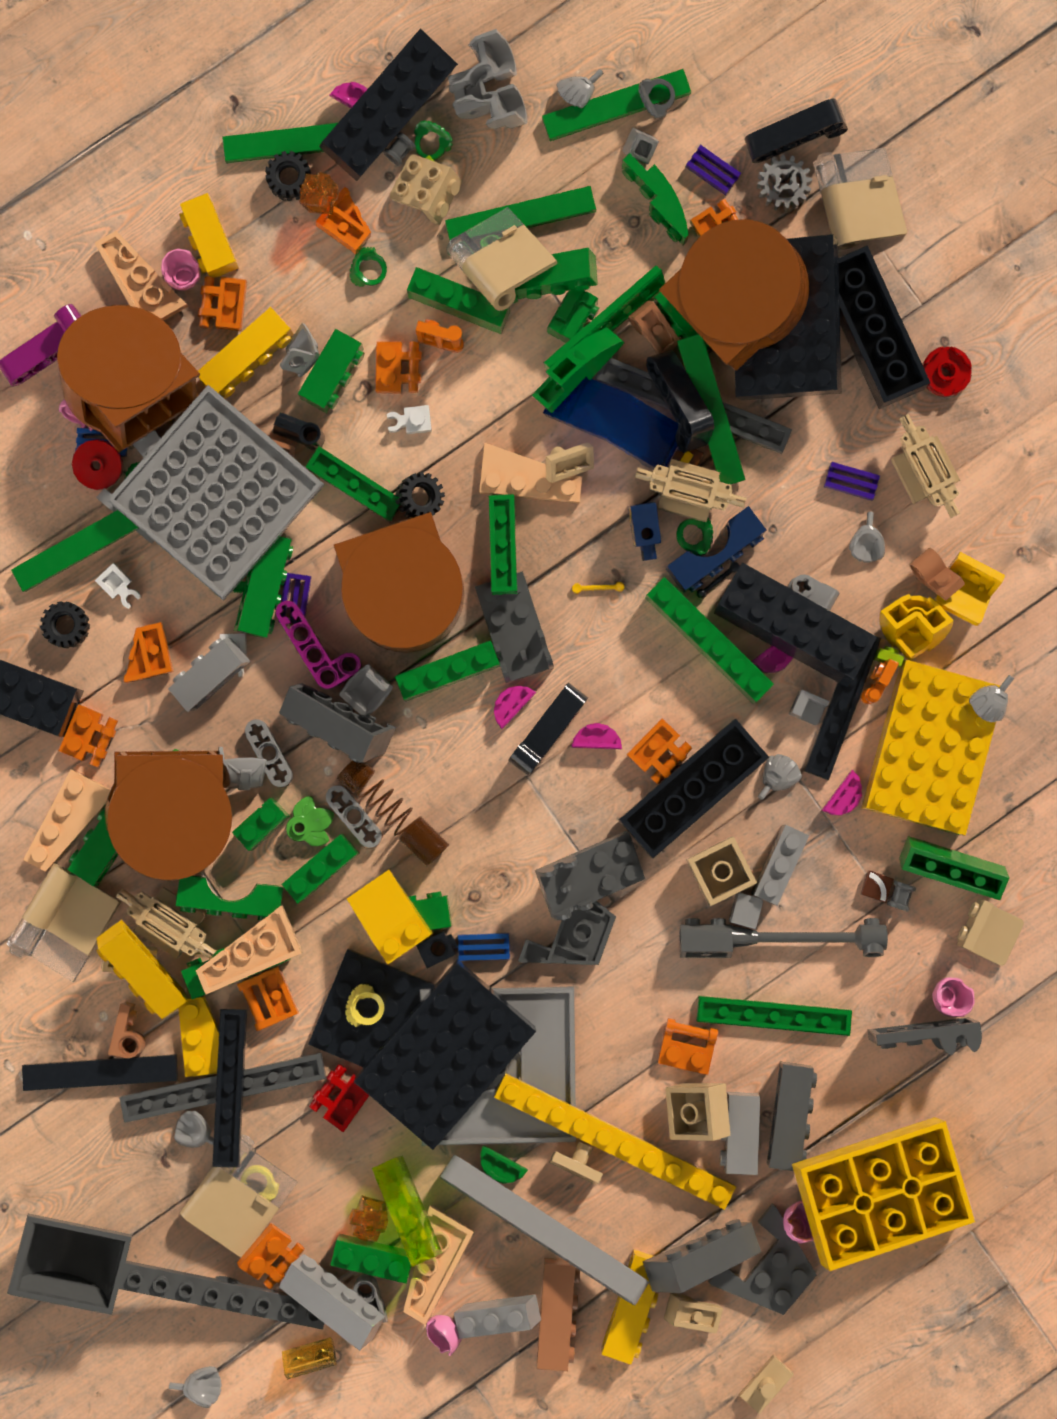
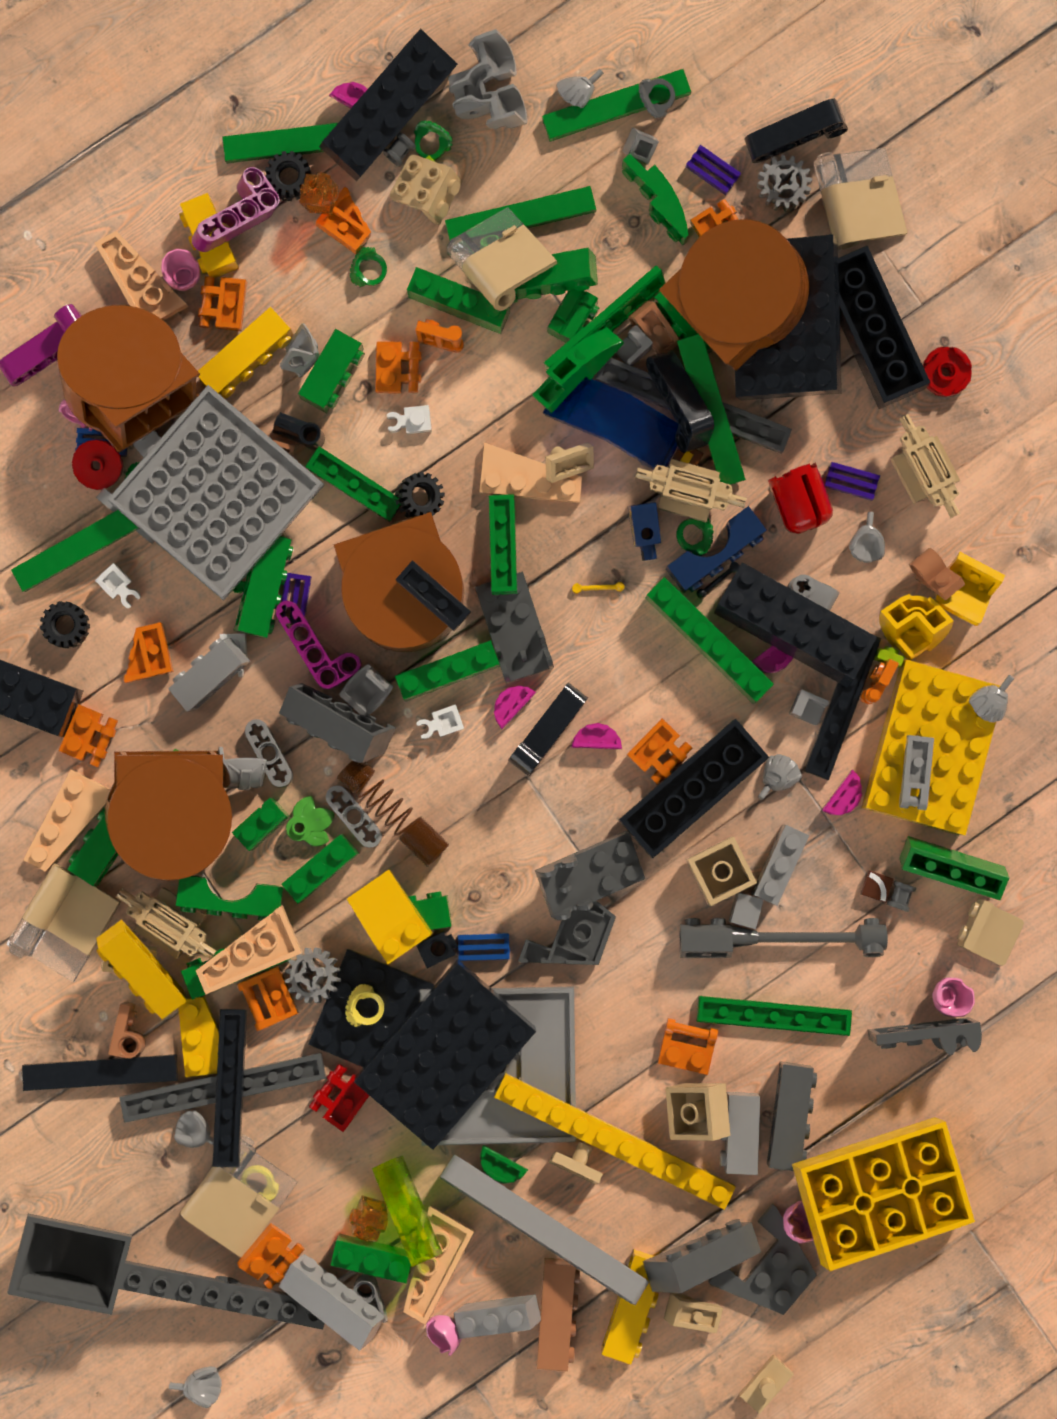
clear yellow plate [282,1337,337,1380] -> none
none -> magenta beam [192,167,279,252]
none -> light grey gear [285,947,341,1003]
none -> black plate [395,560,471,631]
none -> white plate [416,704,464,739]
none -> light grey panel [615,325,653,366]
none -> red cylinder [768,462,833,534]
none -> light grey plate [899,735,934,810]

